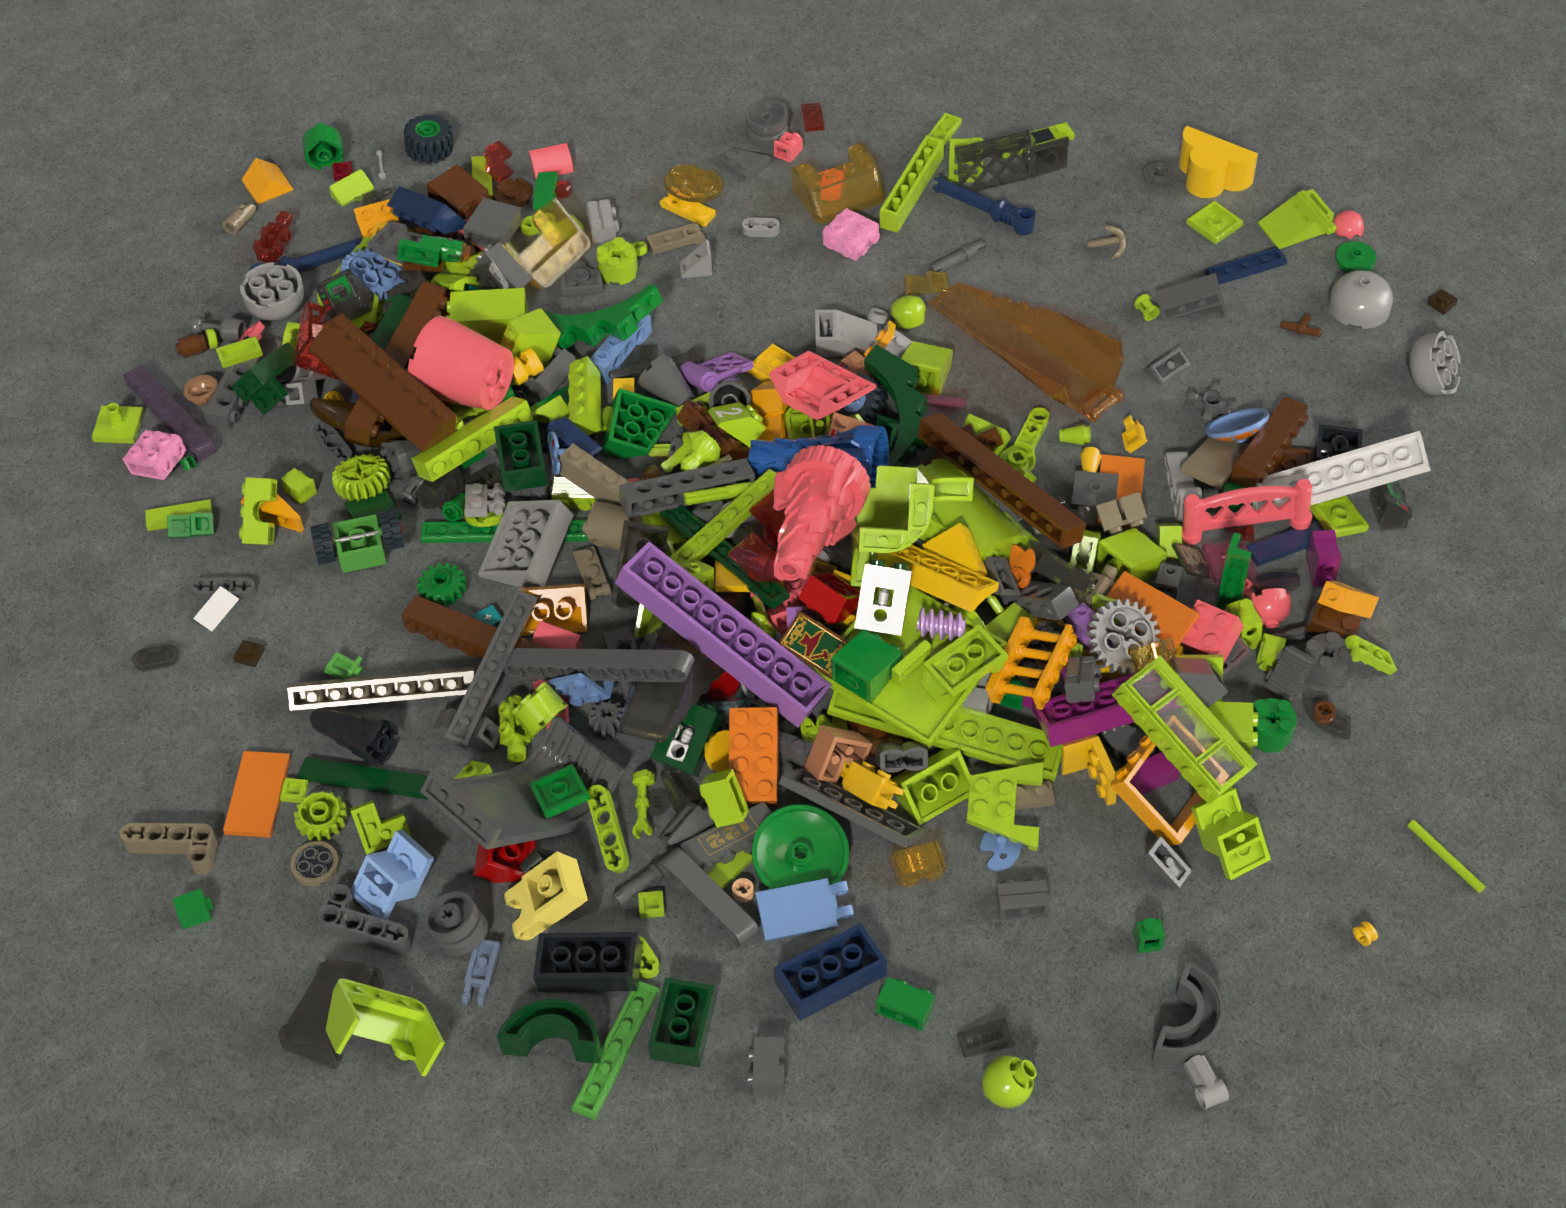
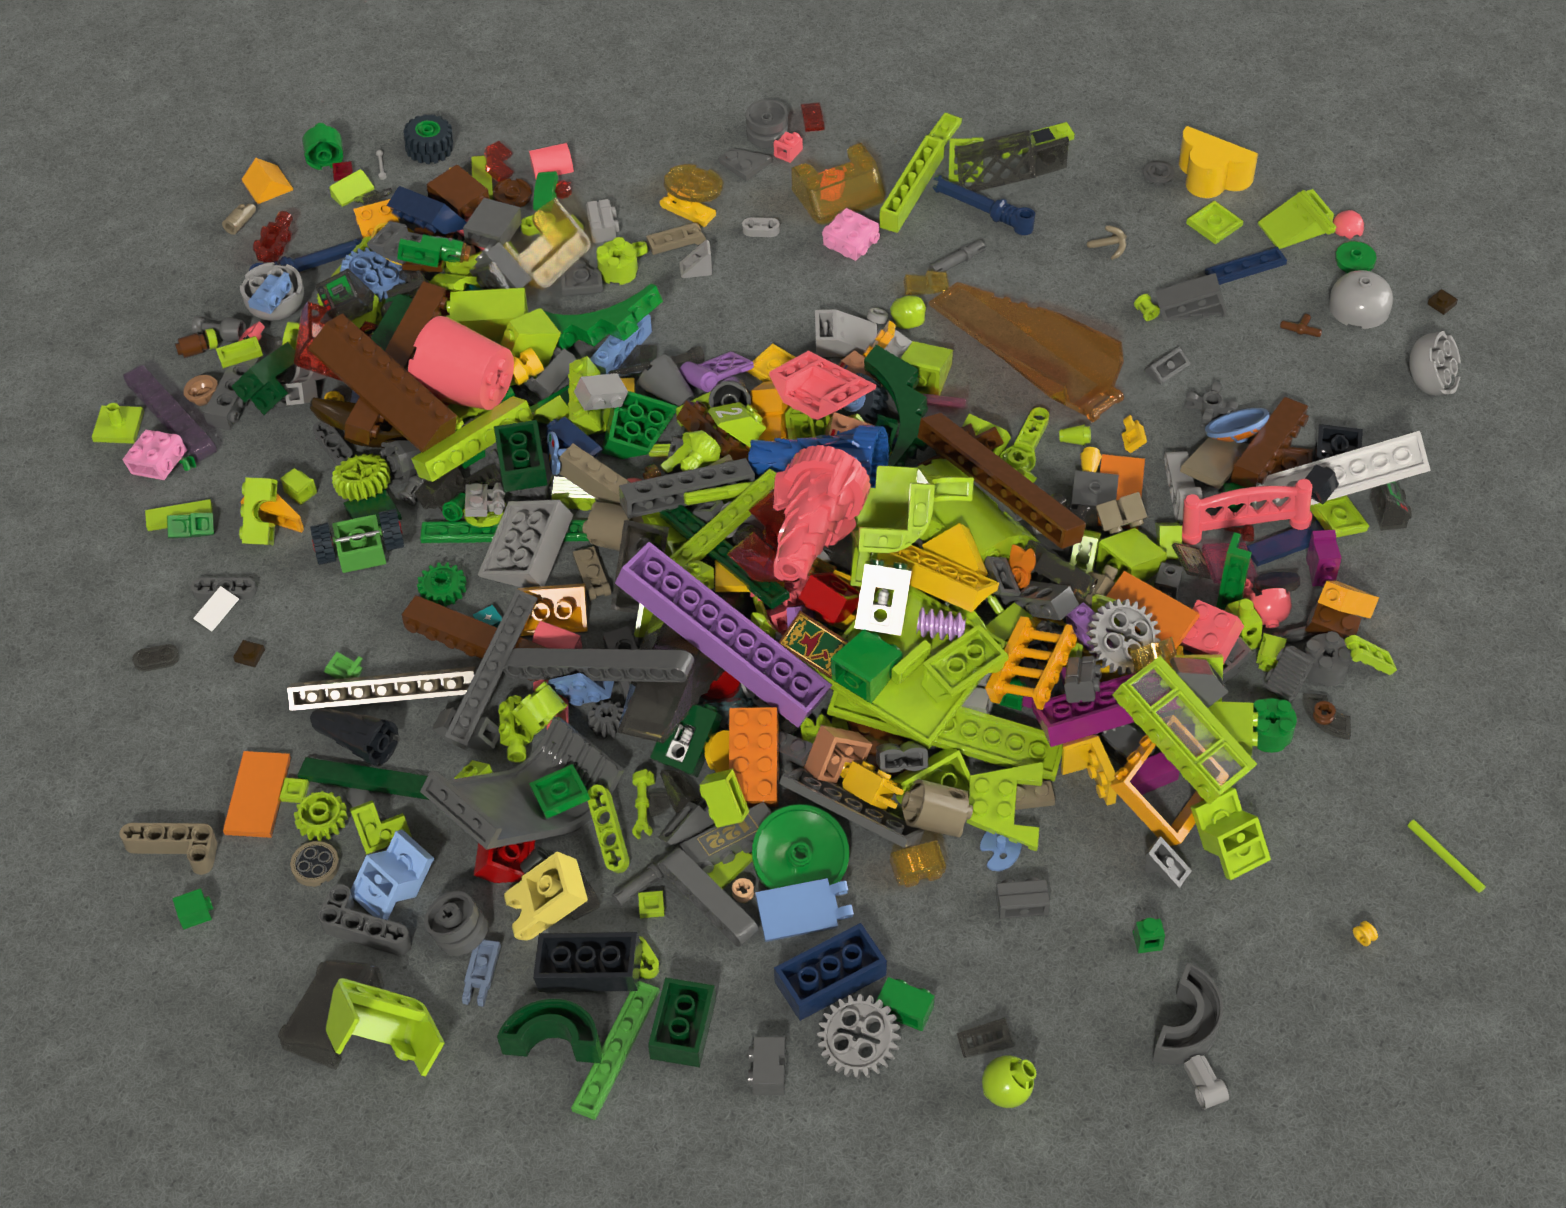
none -> medium blue bracket [248,272,292,314]
none -> light grey brick [574,373,628,410]
none -> light grey gear [817,994,901,1079]
none -> dark tan cylinder [902,779,973,838]
none -> black brick [1305,464,1339,504]

